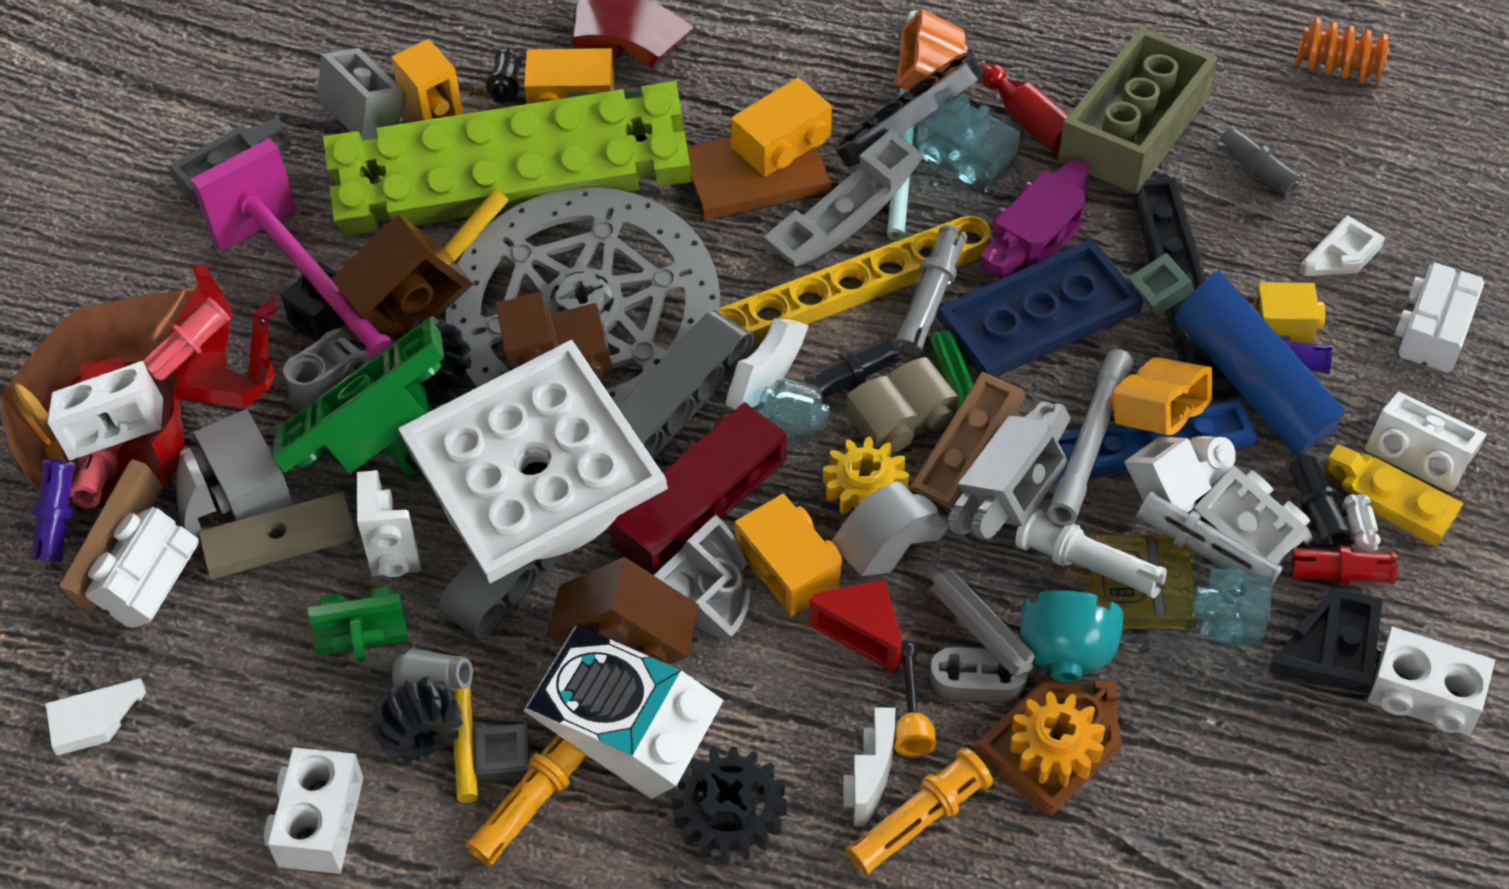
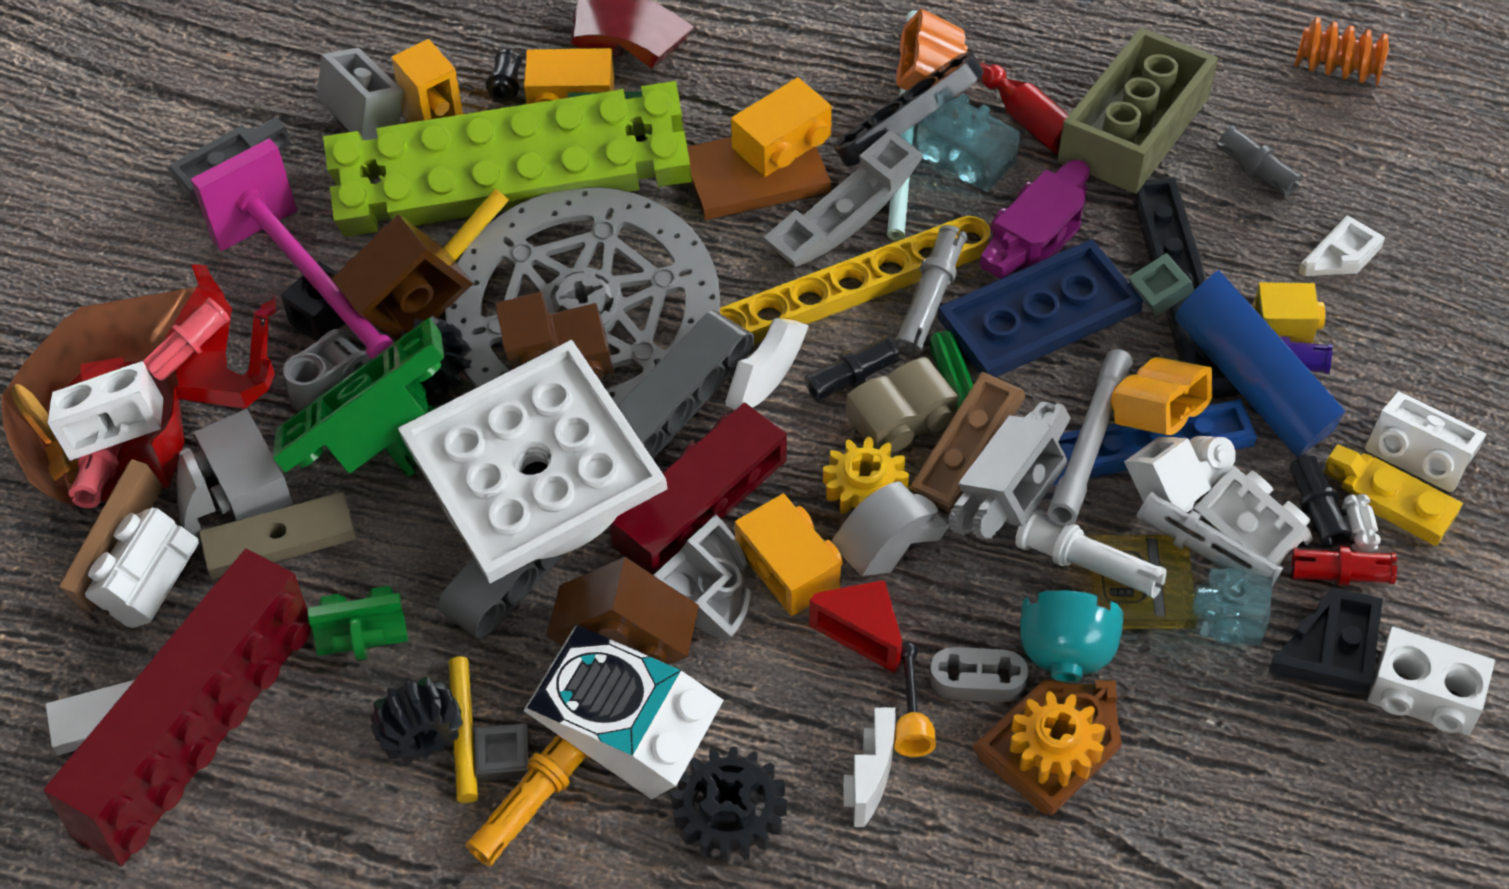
dark purple pin [30,459,75,562] -> none
white brick [264,748,364,874] -> none
white bracket [357,470,421,577] -> none
light grey cone [392,648,473,691] -> none
clear light blue head [757,378,830,444] -> none
light orange pin [845,747,993,876] -> none
light grey axle [932,569,1035,676] -> none
white brick [1394,263,1484,373] -> none
none -> dark red brick [43,548,312,867]

